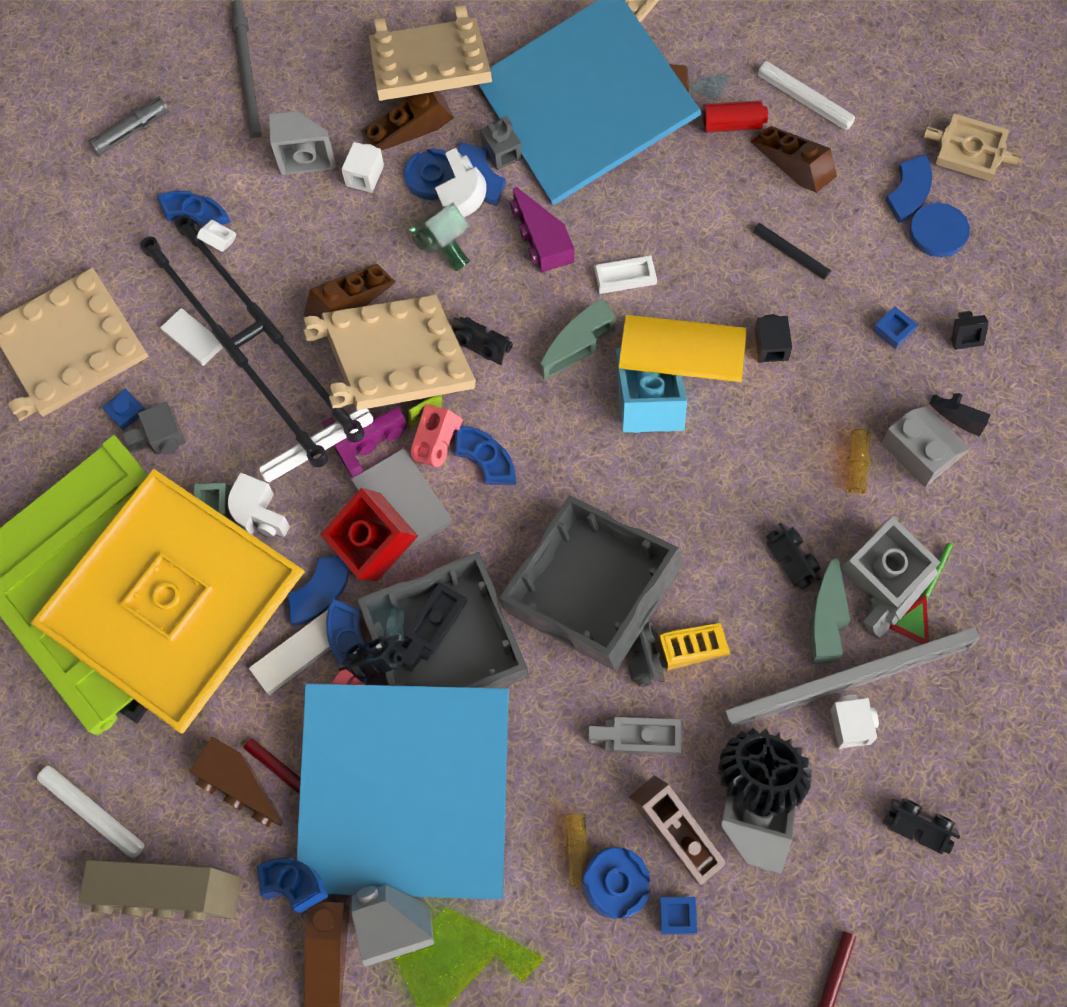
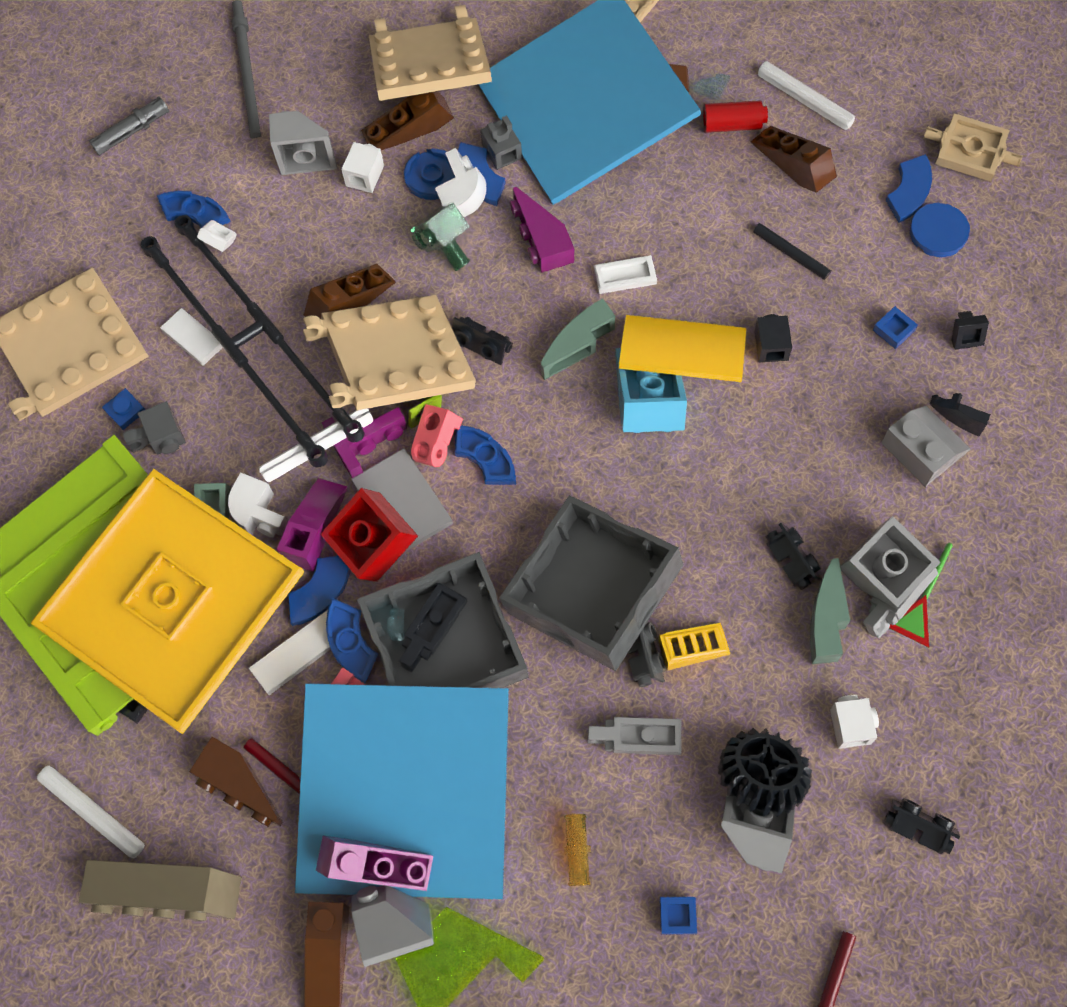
blue tile [256,857,328,913] -> none
black hinge [338,635,404,679] -> none
blue tile [581,847,650,919] -> none
reddish brown slope [629,775,727,886] -> none
light grey tile [723,627,980,729] -> none
clear yellow pin [846,429,872,494] -> none
none -> magenta slope [276,478,347,572]
none -> magenta slope [316,835,433,891]

